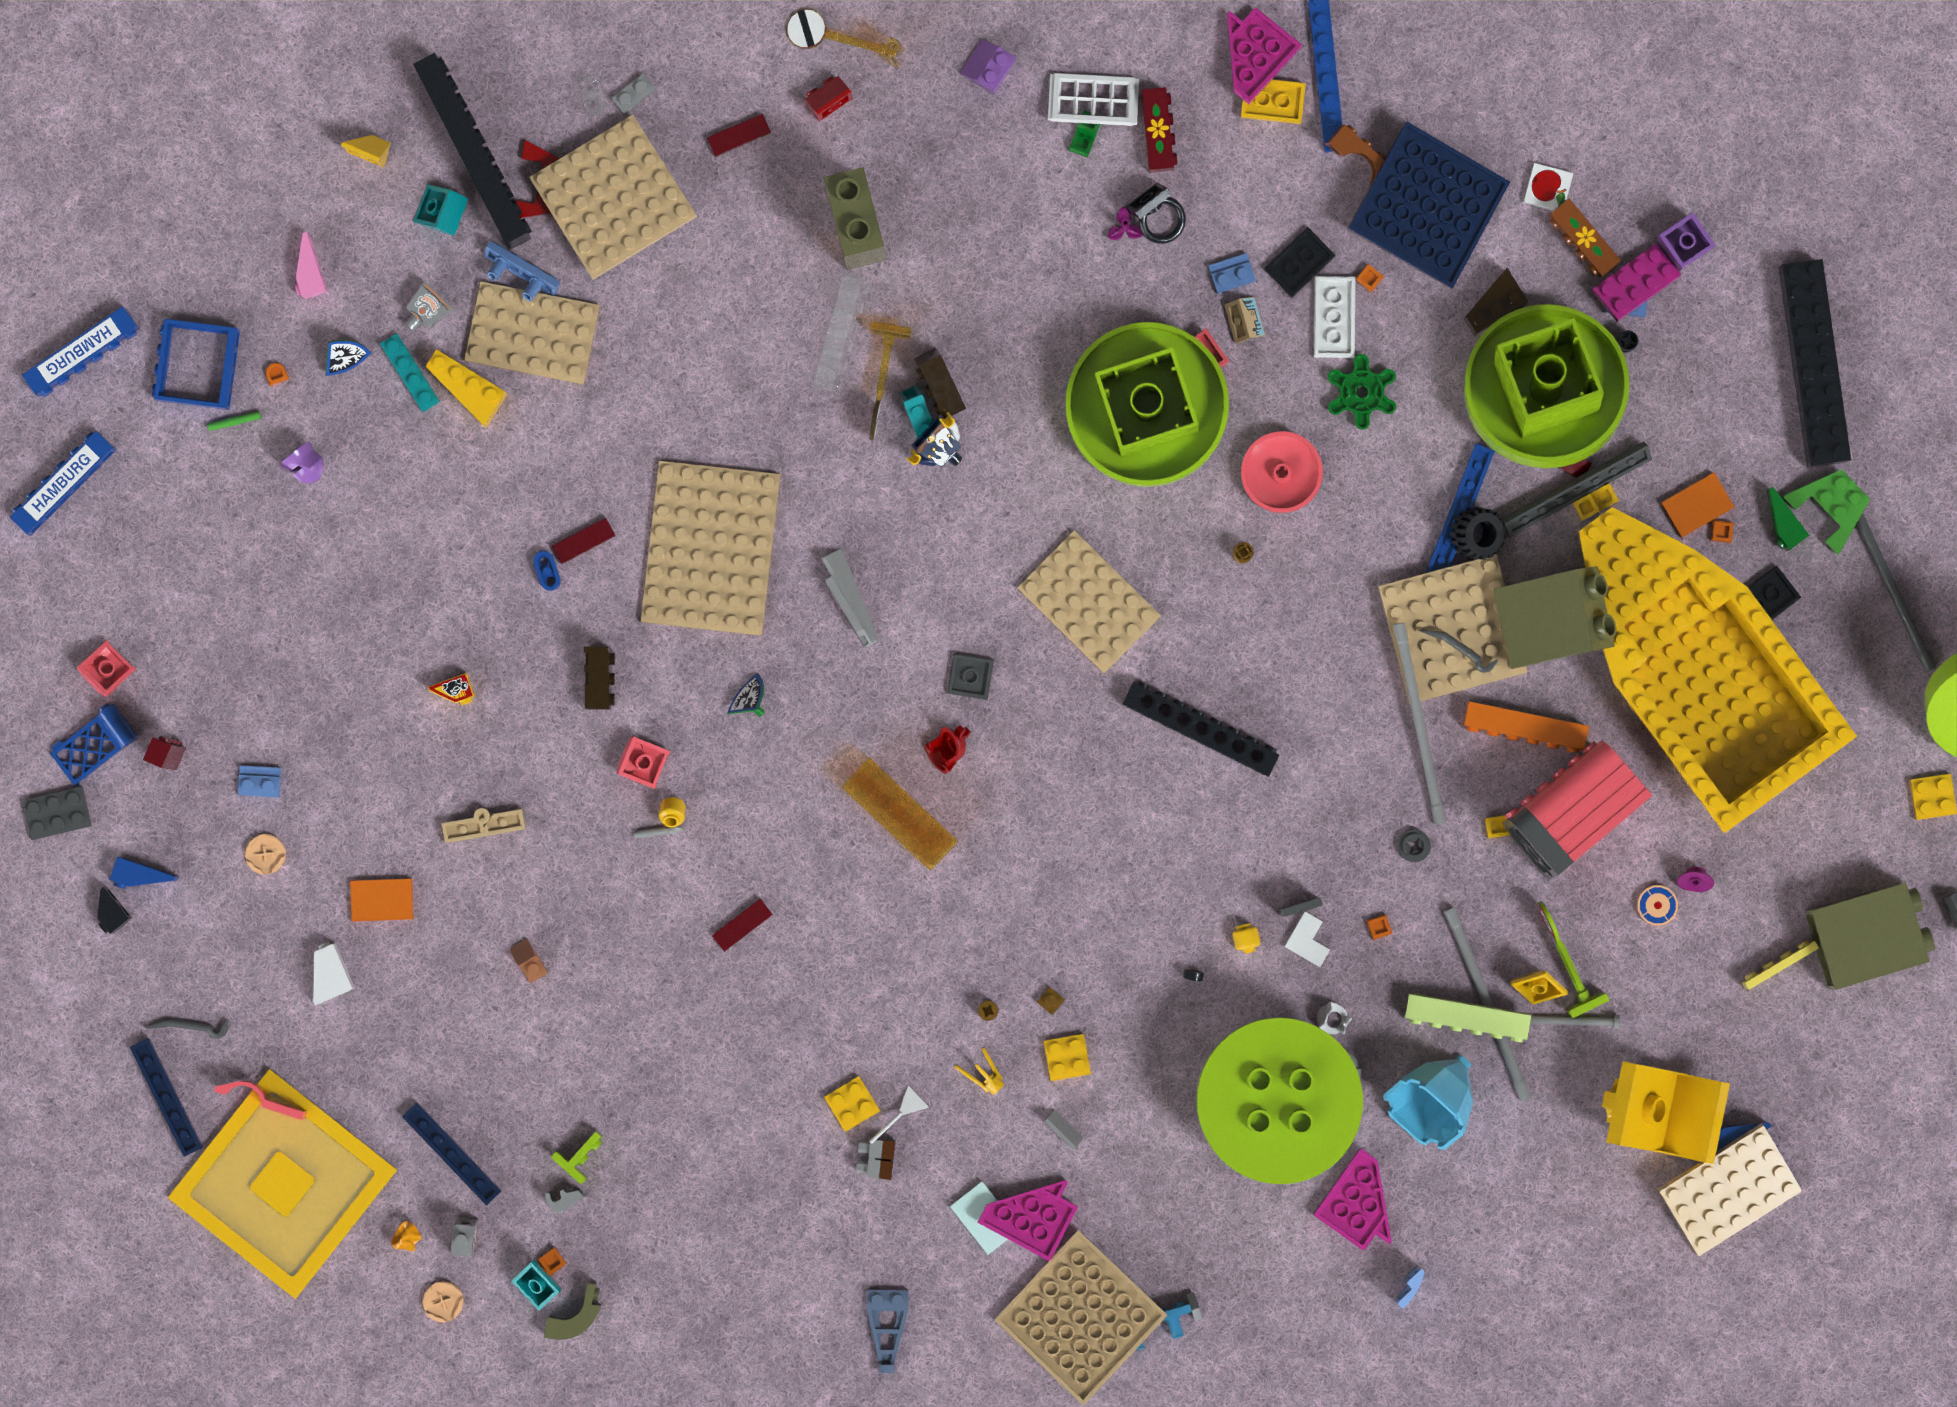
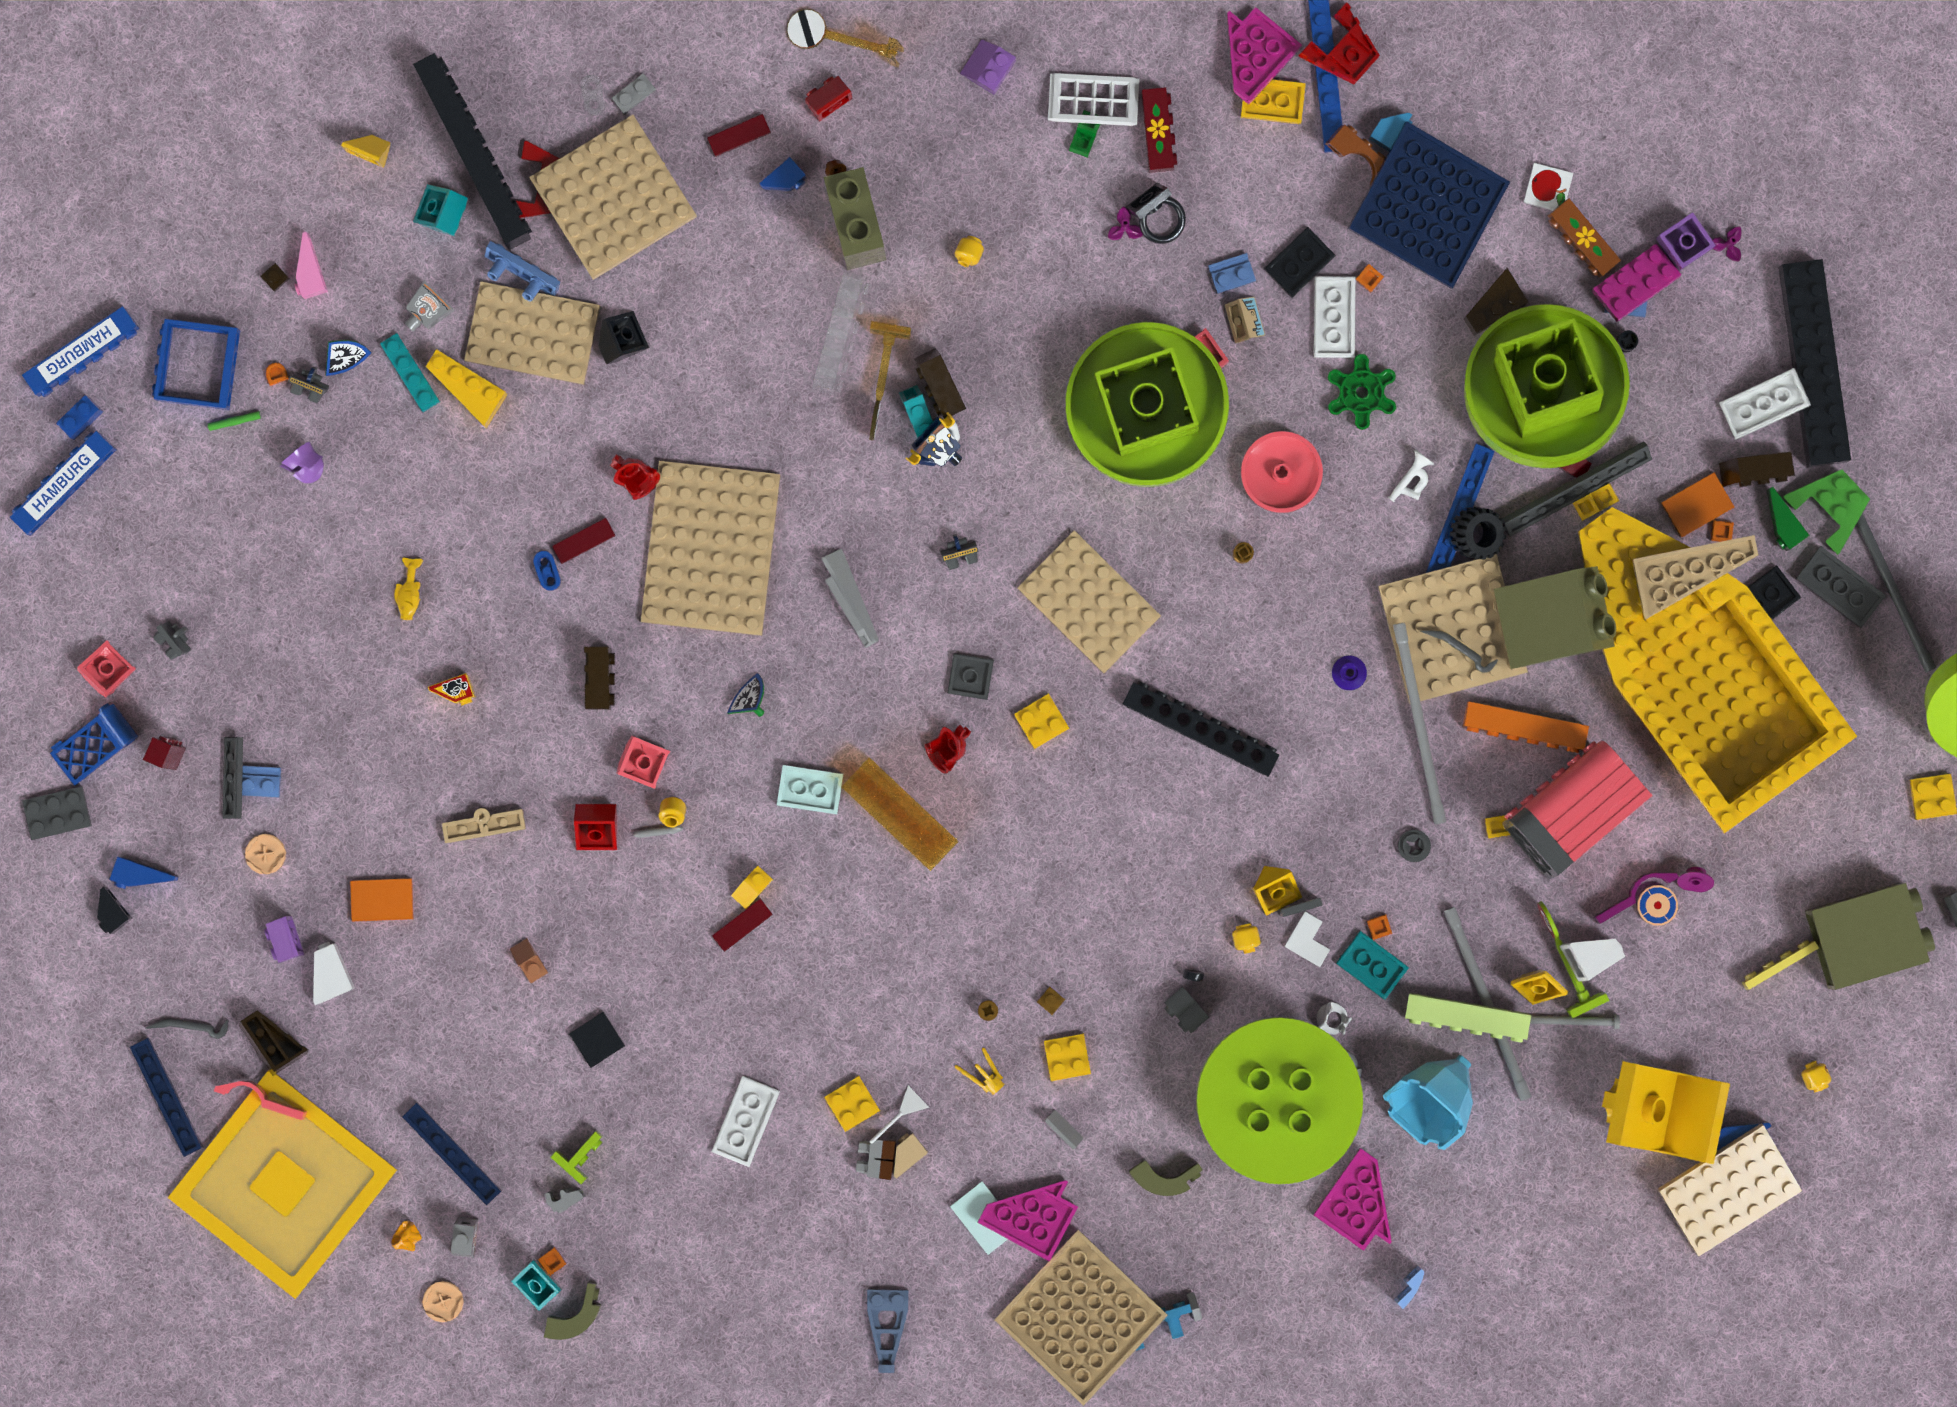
none -> blue brick [56,395,104,440]
none -> dark grey hips [153,621,192,660]
none -> dark grey tile [223,737,243,819]
none -> dark brown wedge [239,1010,309,1076]
none -> dark brown plate [260,263,290,292]
none -> medium lavender slope [264,916,304,963]
none -> dark grey hips [288,366,329,403]
none -> yellow animal [394,558,423,620]
none -> black tile [569,1012,625,1068]
none -> red slope [574,804,617,850]
none -> black slope [598,311,649,365]
none -> red helmet [610,454,660,500]
none -> white tile [711,1076,780,1167]
none -> yellow slope [731,866,774,909]
none -> blue slope [759,157,807,191]
none -> light aqua plate [777,765,844,814]
none -> reddish brown tile [825,160,847,176]
none -> tan slope [894,1133,928,1179]
none -> dark grey hips [940,534,979,570]
none -> yellow head [954,235,984,267]
none -> yellow plate [1014,694,1070,749]
none -> olive arch [1129,1159,1203,1196]
none -> dark grey brick [1164,986,1209,1033]
none -> yellow slope [1252,866,1302,916]
none -> red wing [1298,2,1380,85]
none -> dark purple piece [1332,655,1367,690]
none -> teal tile [1336,931,1409,1000]
none -> dark azure slope [1369,113,1413,151]
none -> white piece [1388,449,1434,502]
none -> white slope [1560,939,1625,982]
none -> magenta piece [1594,873,1679,924]
none -> tan wing [1632,535,1758,620]
none -> magenta plant [1712,226,1742,262]
none -> white tile [1719,368,1811,440]
none -> dark brown wedge [1719,451,1795,487]
none -> dark grey plate [1795,546,1886,628]
none -> yellow head [1801,1061,1831,1093]

